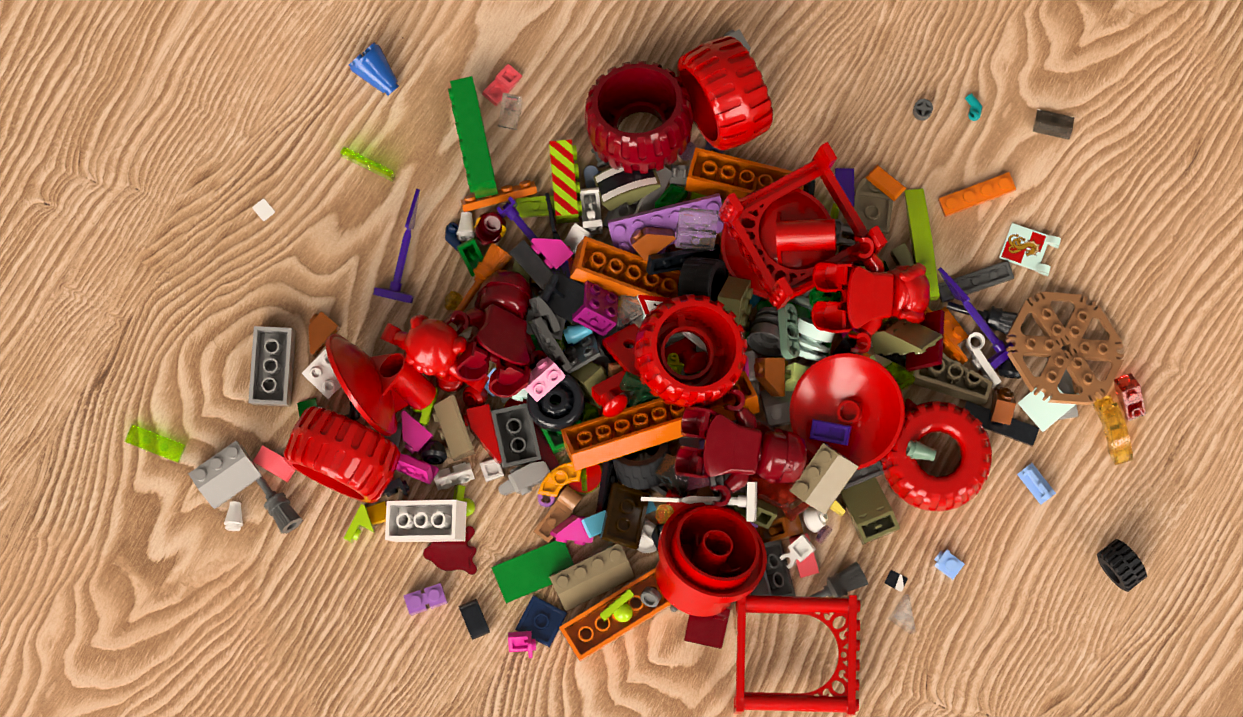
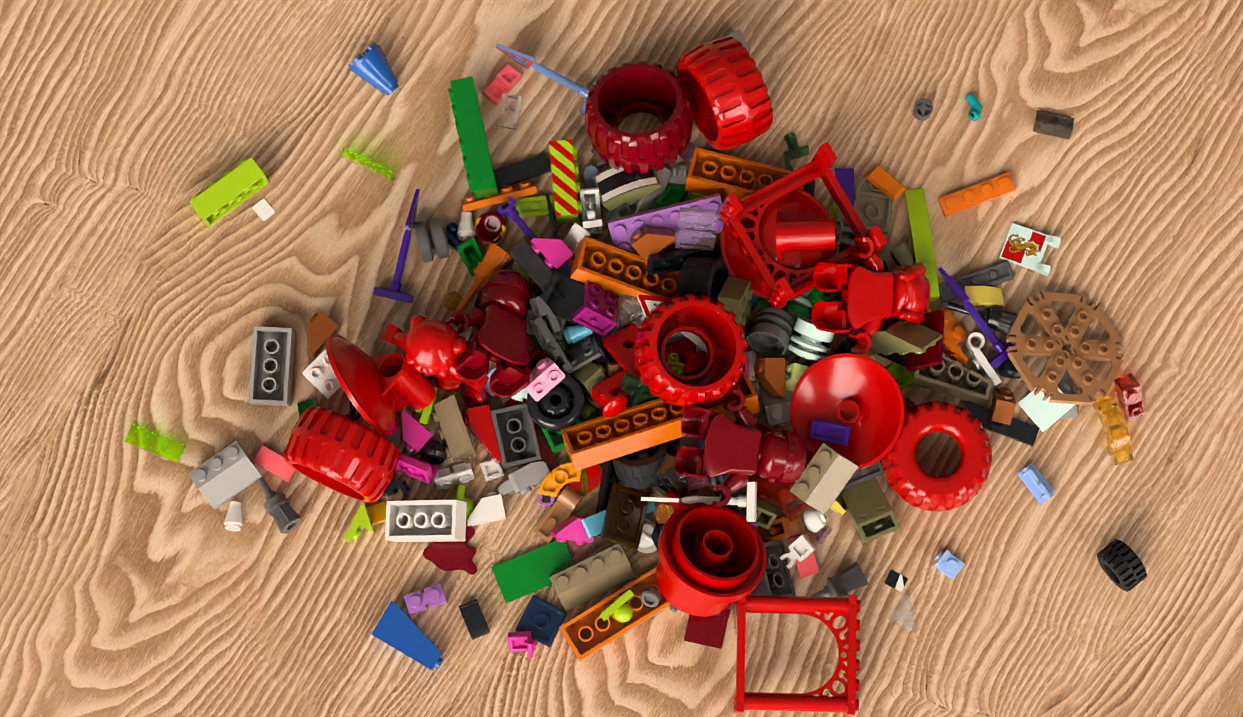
sand green beam [778,303,800,360] -> none
sand green cone [906,440,936,461] -> none
none -> lime brick [189,157,269,228]
none -> blue slope [371,601,444,671]
none -> dark grey wheel [413,216,450,263]
none -> white slope [467,492,506,526]
none -> black tile [493,153,551,189]
none -> medium blue piece [496,44,599,115]
none -> clear green bracket [784,133,809,171]
none -> light yellow slope [964,286,1004,309]

